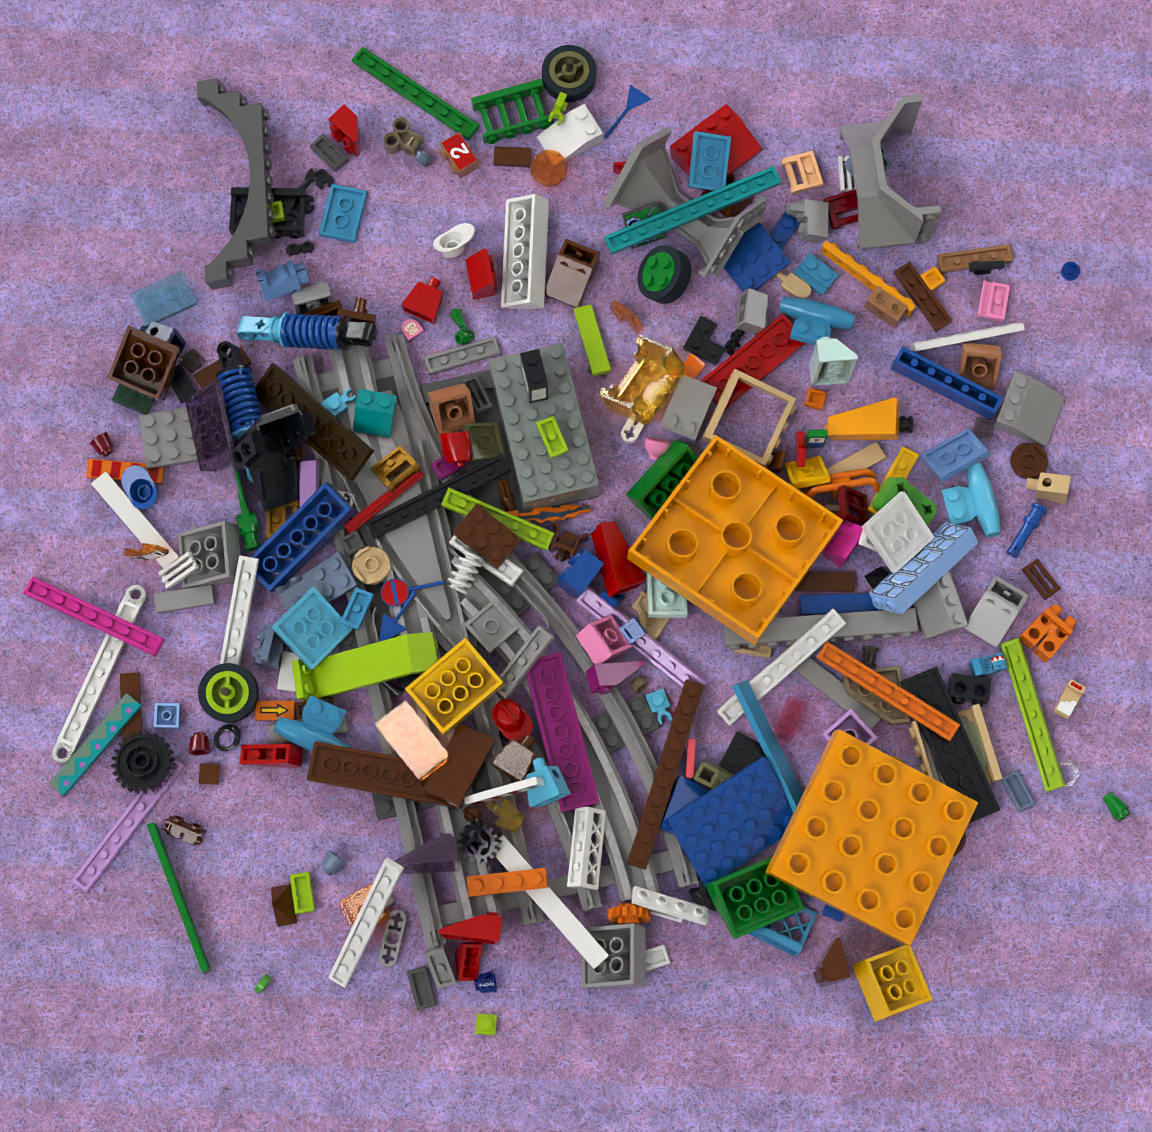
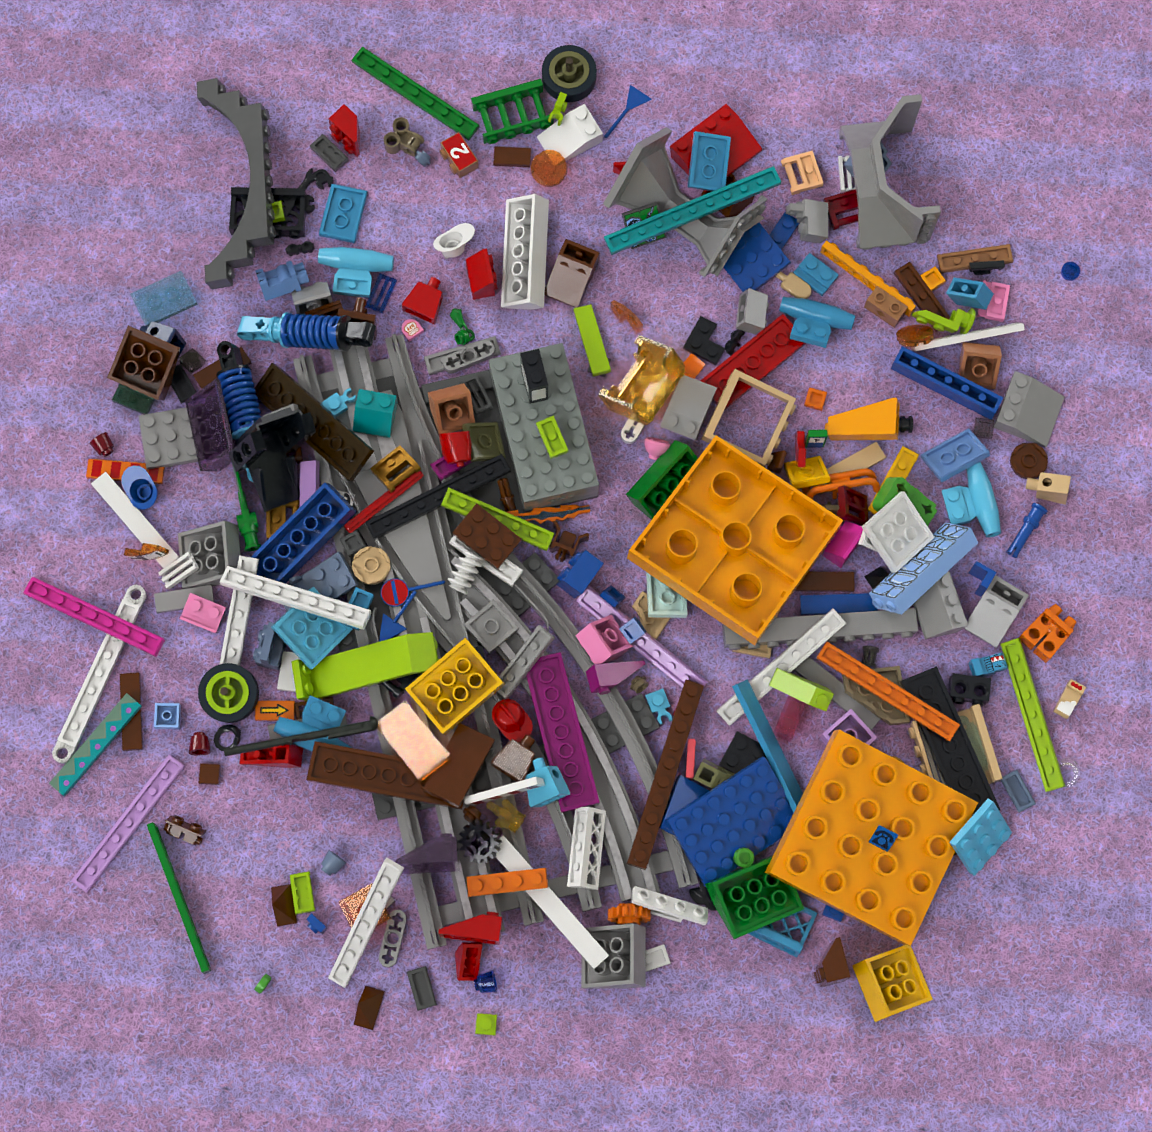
black gear [111,731,175,794] -> none
light grey plate [424,945,457,989] -> none
red slope [591,521,647,598] -> none
wheel [637,245,691,304] -> none
light aqua slope [809,337,858,386] -> none
reddish brown tile [1022,558,1061,600] -> none
green cone [1102,792,1131,822] -> none
none -> bright pink plate [180,593,227,633]
none -> white tile [220,566,372,630]
none -> pearl dark grey bar [224,716,379,757]
none -> blue plate [306,913,328,934]
none -> medium azure plate [318,247,394,298]
none -> reddish brown slope [354,986,385,1030]
none -> clear blue tile [366,273,397,314]
none -> light grey beam [443,341,495,373]
none -> bright green tile [733,847,754,868]
none -> lime slope [769,668,834,711]
none -> clear blue sticker [869,825,898,852]
none -> clear orange tile [896,325,934,347]
none -> lime piece [912,308,976,334]
none -> dark azure brick [946,277,994,310]
none -> medium azure plate [950,799,1012,876]
none -> blue panel [969,561,997,597]

